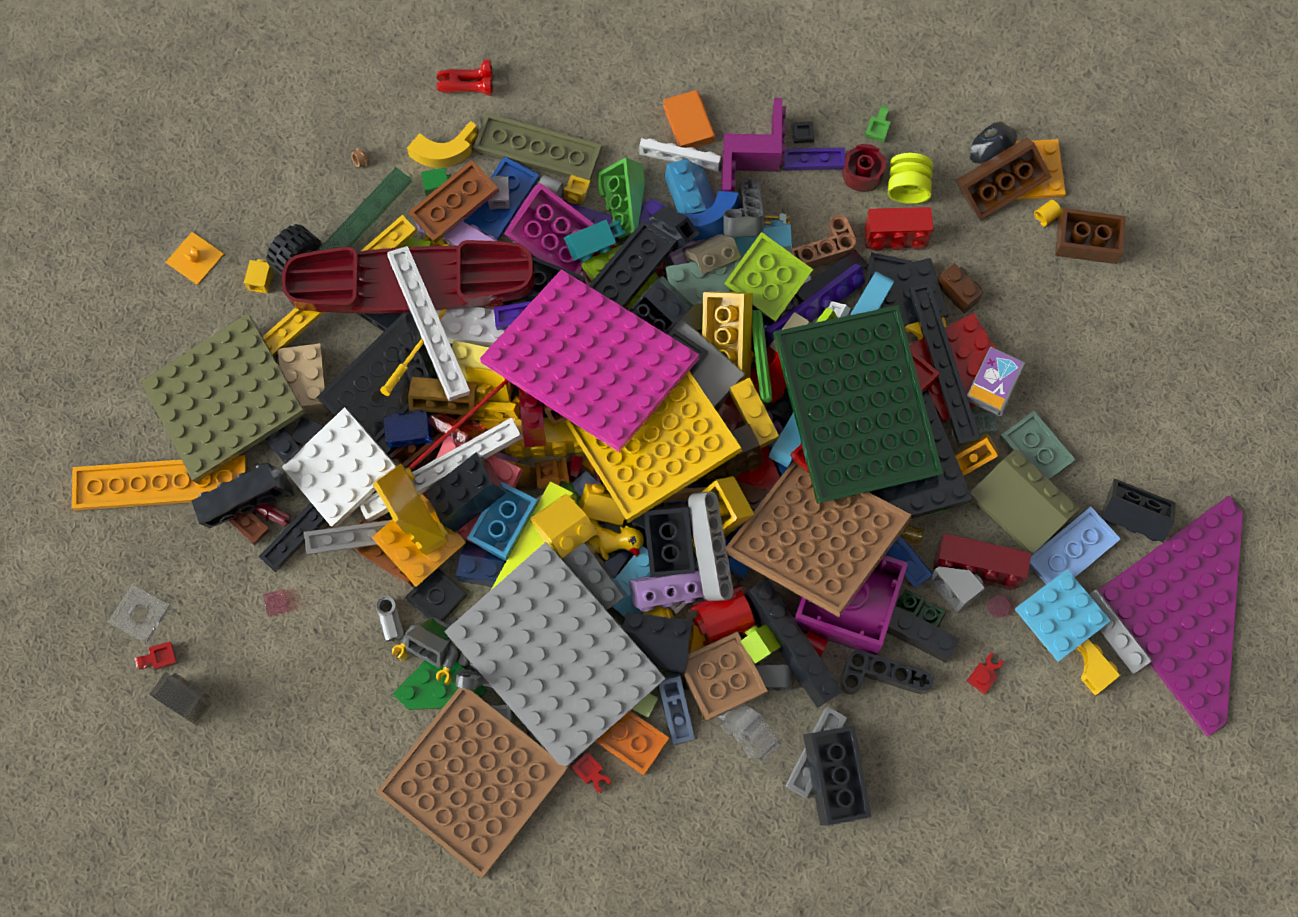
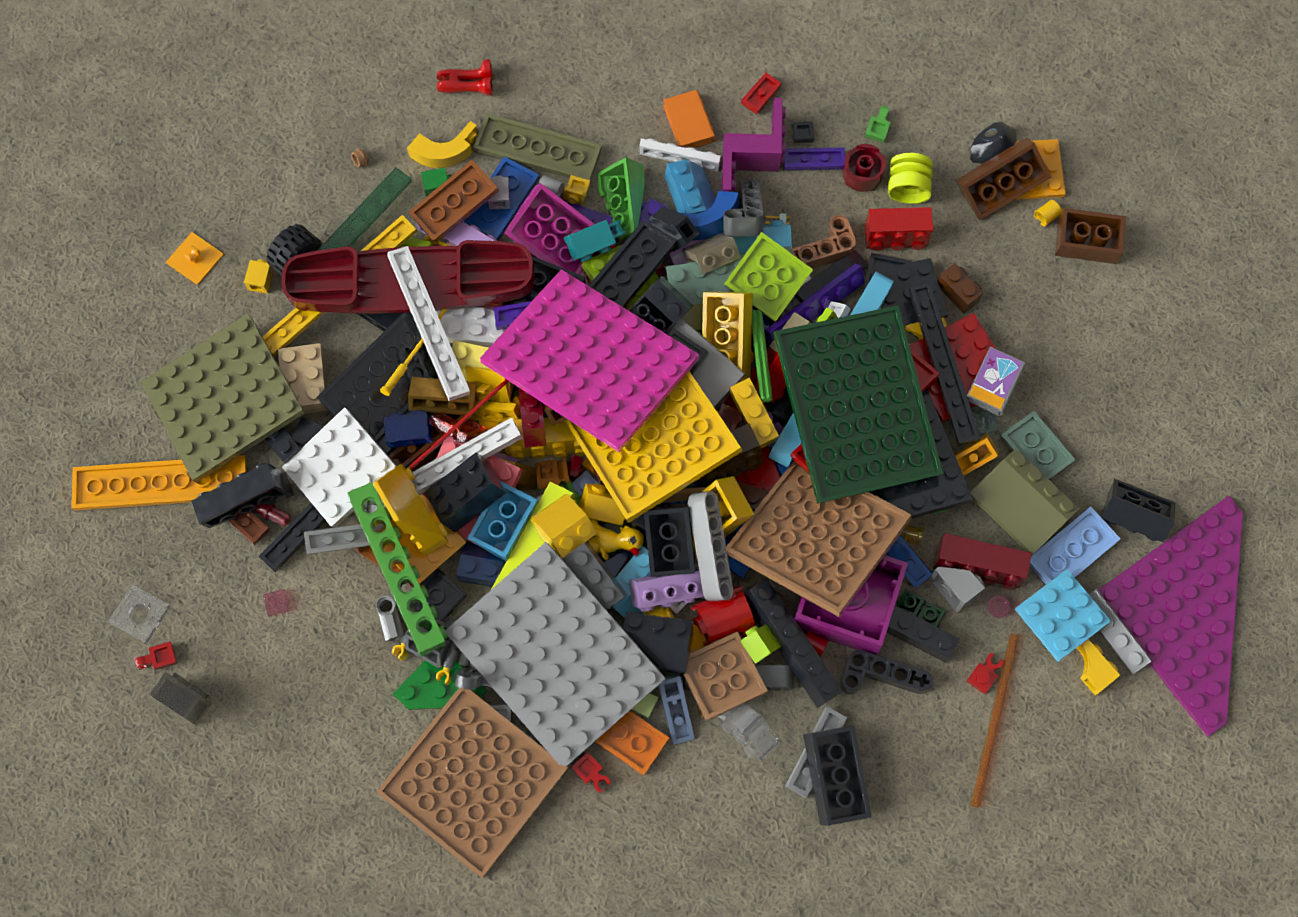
none -> bright green brick [347,482,448,657]
none -> red plate [741,72,782,115]
none -> clear orange piece [970,634,1019,808]

